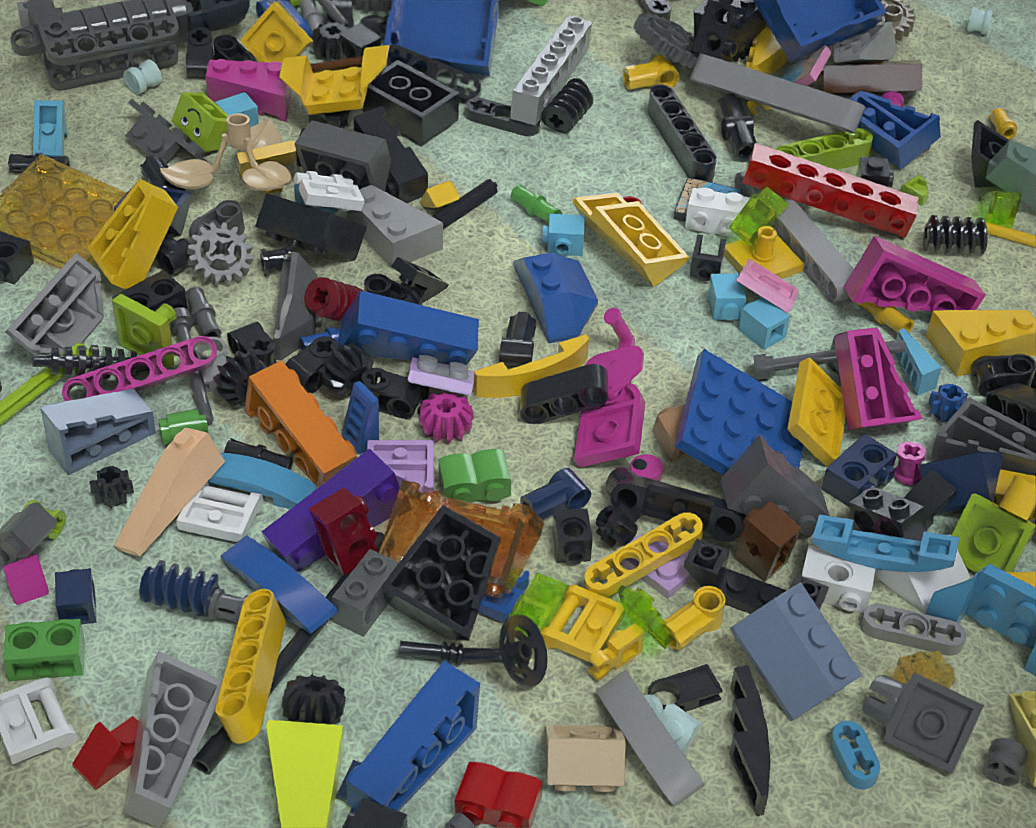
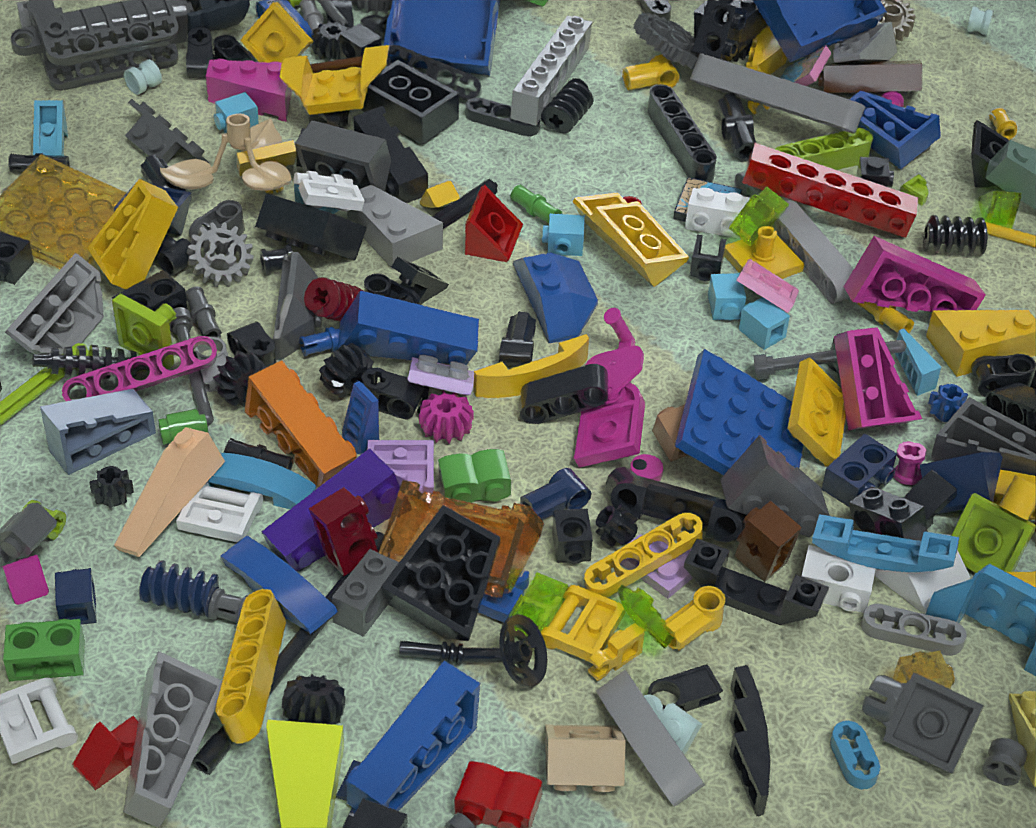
lime brick [171,92,229,152] -> none
black piece [285,336,339,394] -> none
sand blue slope [729,582,862,721] -> none
none -> red slope [465,185,523,262]

